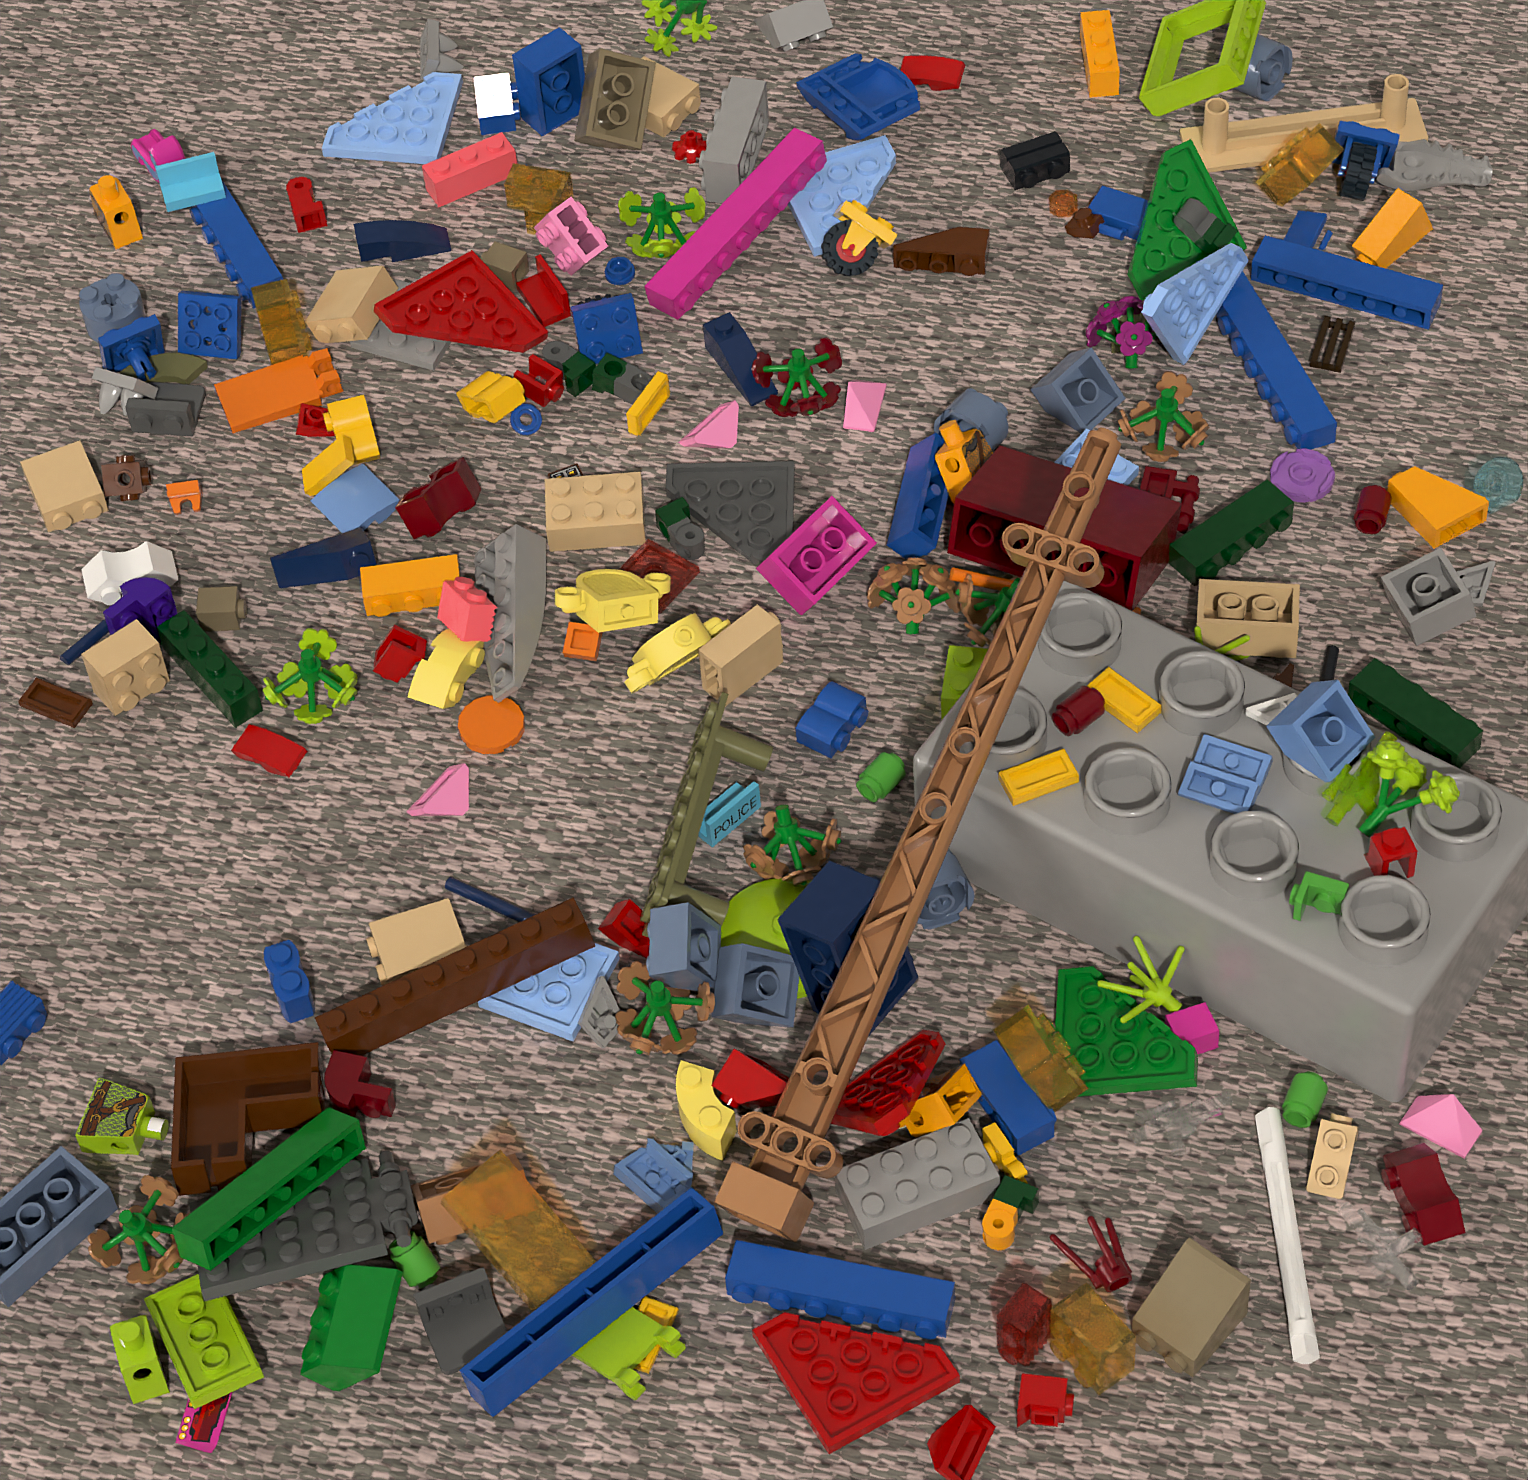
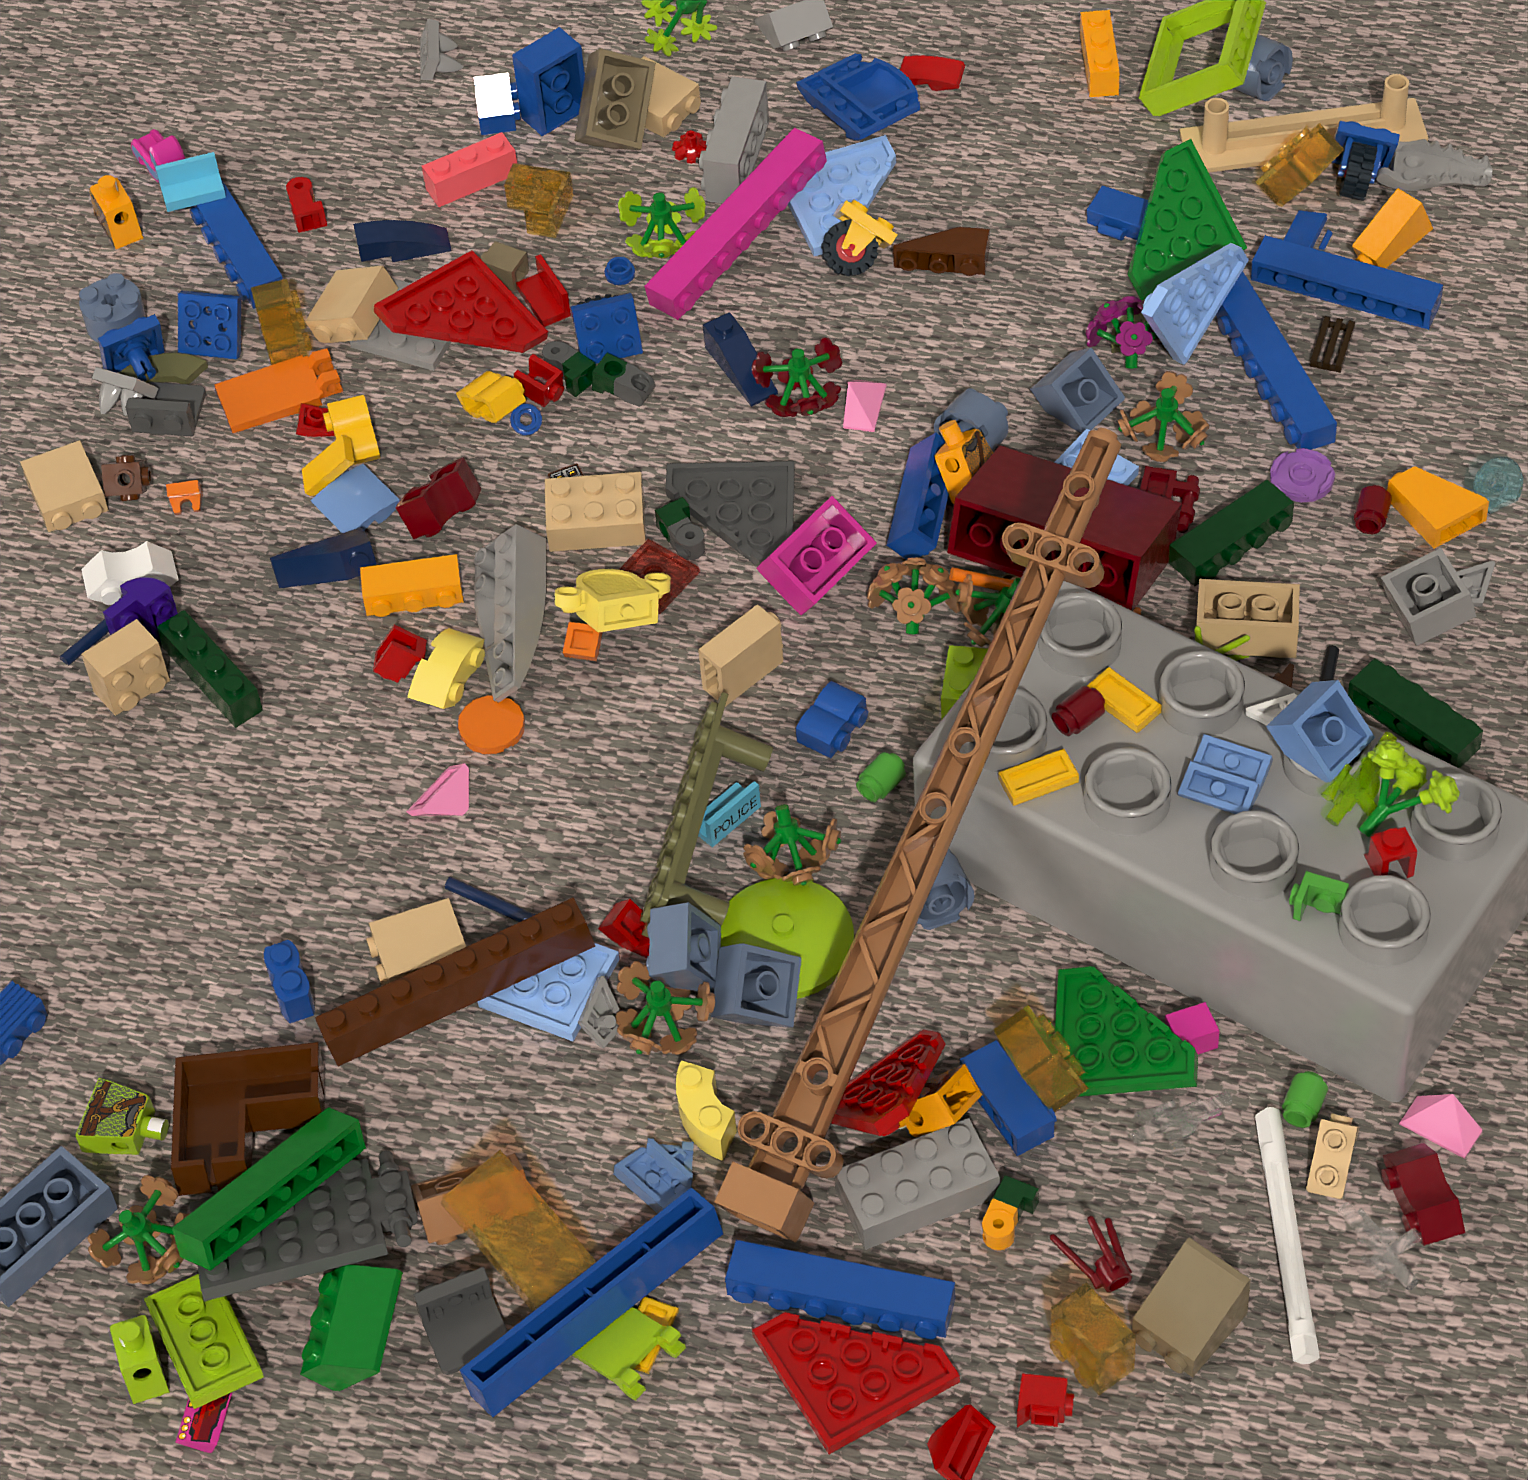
reddish brown tile [18,677,93,728] -> none
dark tan brick [196,586,247,632] -> none
red slope [231,724,308,778] -> none
lime plant [262,628,358,724] -> none
light blue plate [322,72,463,164] -> none
dark red brick [324,1050,396,1118] -> none
bright green brick [389,1231,441,1289] -> none
coral brick [437,577,497,642] -> none
bright pink brick [534,196,608,276] -> none
light yellow piece [624,613,731,694] -> none
yellow tile [626,371,670,436] -> none
bright pink slope [678,400,739,448] -> none
red slope [711,1048,789,1109] -> none
dark blue brick [777,861,919,1037] -> none
yellow plate [982,1122,1027,1184] -> none
clear red brick [996,1283,1052,1366] -> none
black brick [1000,131,1070,190] -> none
clear orange tile [1049,189,1078,218] -> none
reddish brown plate [1065,195,1105,239] -> none
lime plant [1097,936,1185,1024] -> none
leg [1173,198,1238,256] -> none

